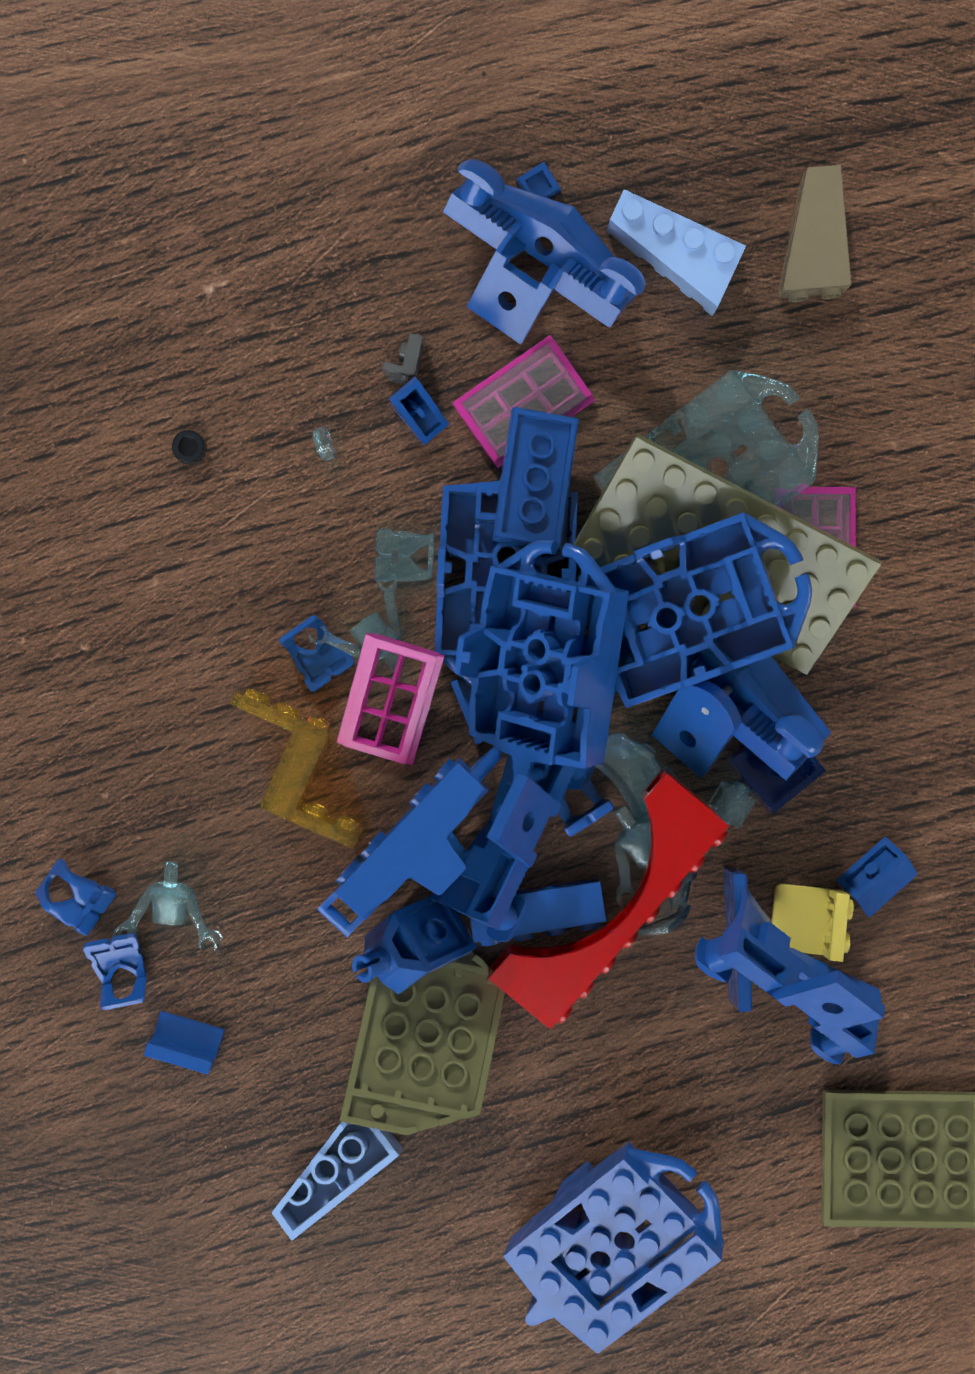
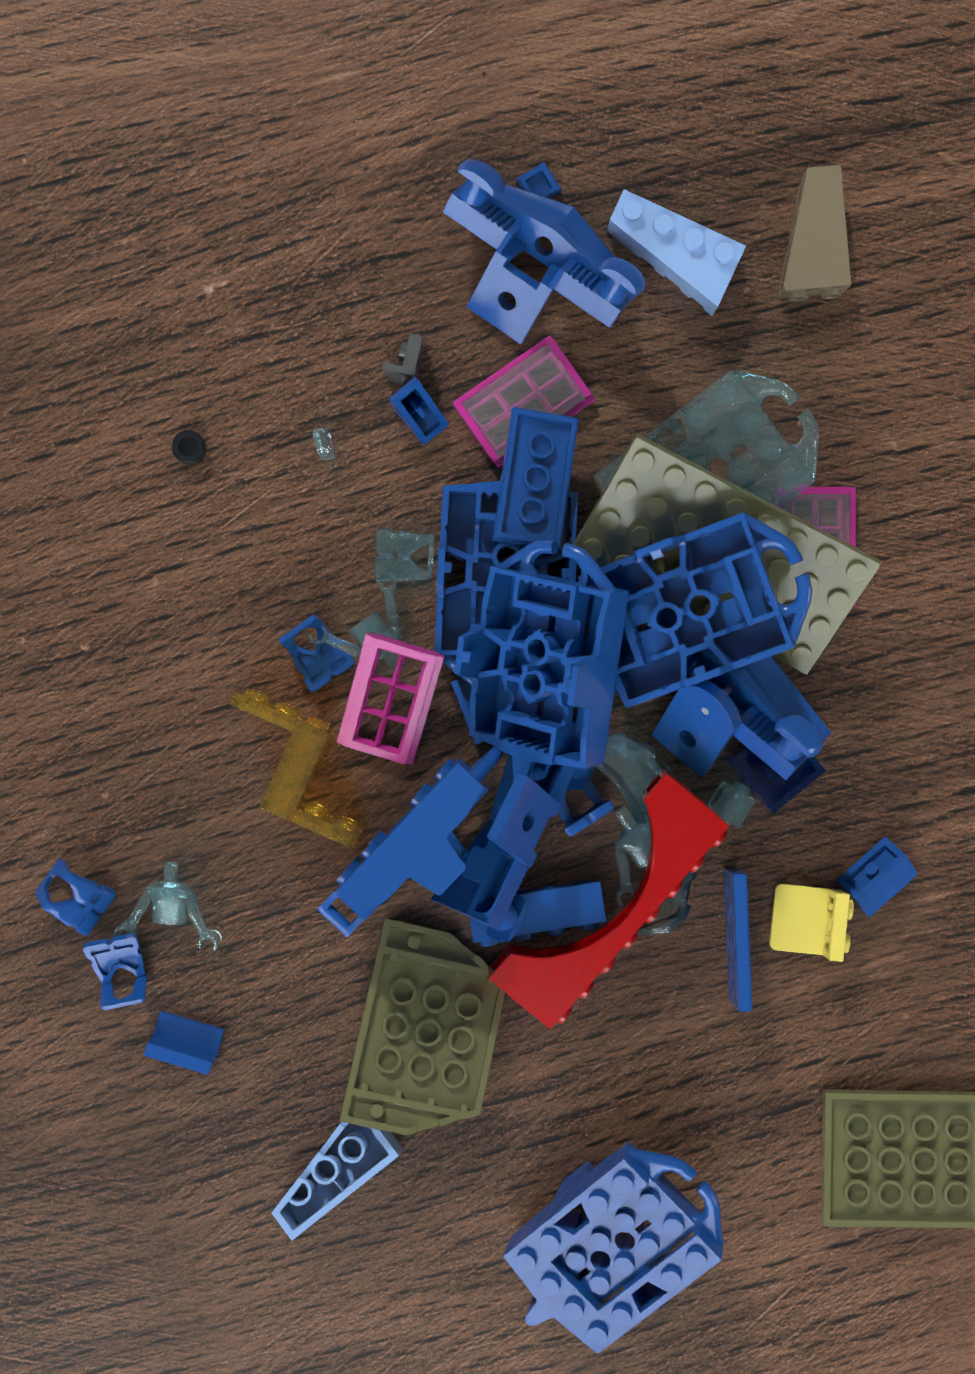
blue plate [352,895,477,994] -> none
blue piece [695,886,885,1064] -> none

